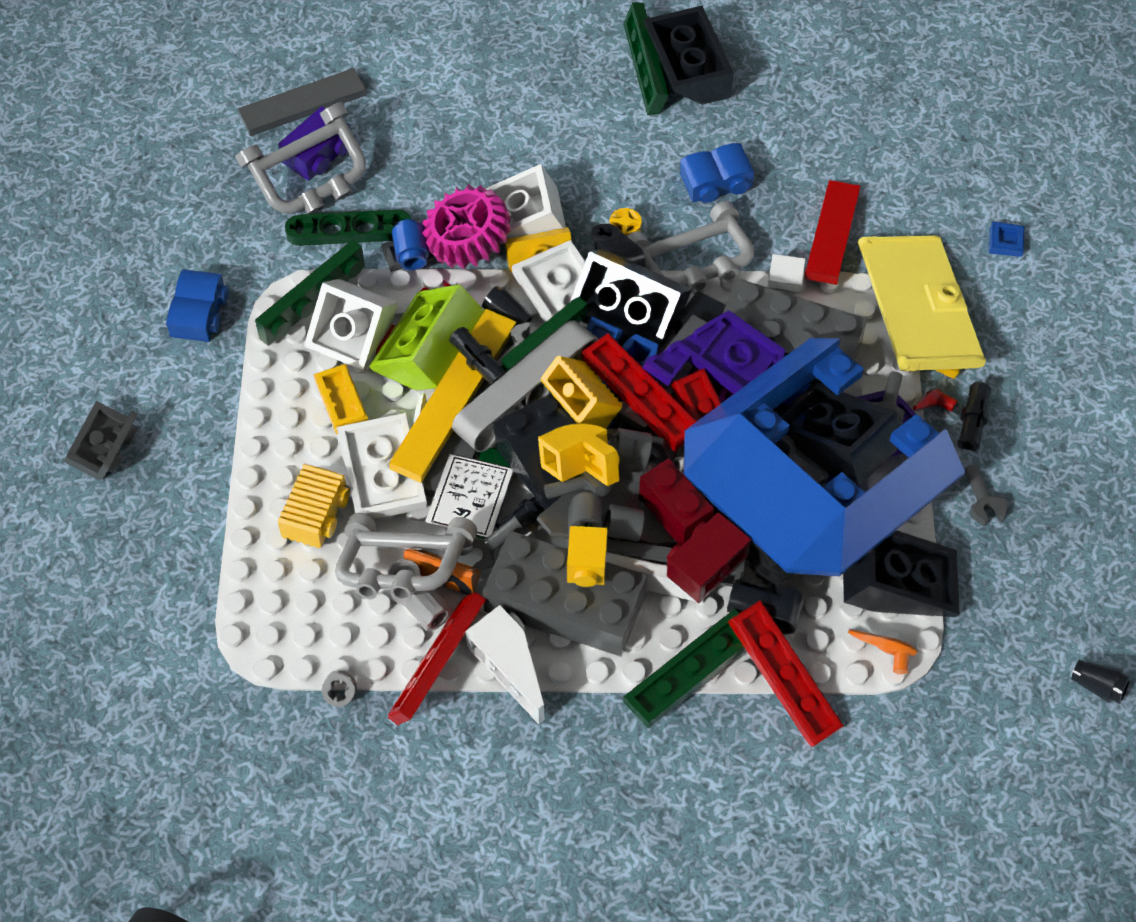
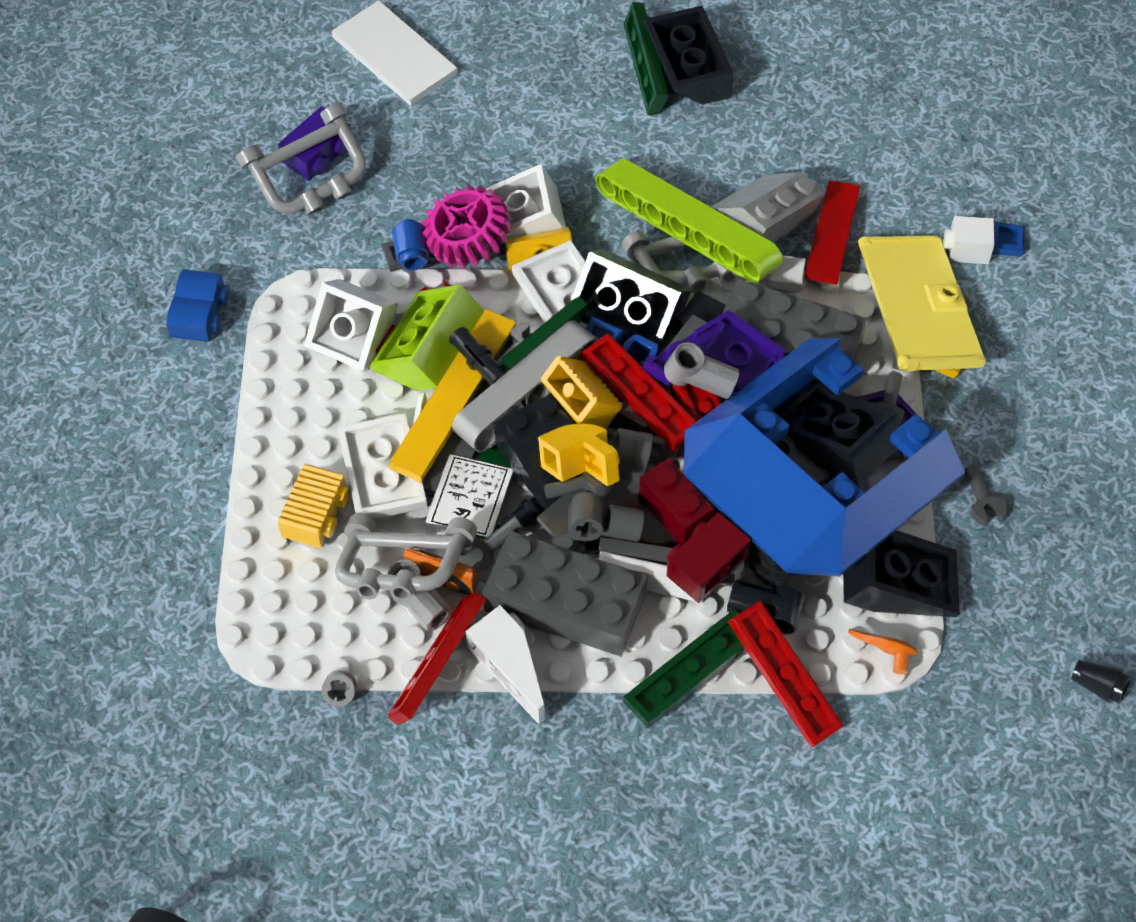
dark grey bracket [63,401,138,480] -> none
dark grey tile [238,68,366,136] -> none
dark green plate [255,239,365,346] -> none
dark green beam [285,209,411,246] -> none
yellow plate [313,364,368,435] -> none
black cone [482,286,533,326] -> none
yellow brick [567,526,607,587] -> none
black piece [591,224,646,268] -> none
yellow wheel [609,208,642,236] -> none
blue brick [680,143,754,203] -> none
red bar [913,389,958,412] -> none
black pin [957,382,992,451] -> none
none -> white tile [332,0,458,106]
none -> lime beam [595,158,783,283]
none -> light grey piece [664,342,739,399]
none -> light grey slope [711,172,825,243]
none -> white brick [943,216,994,264]

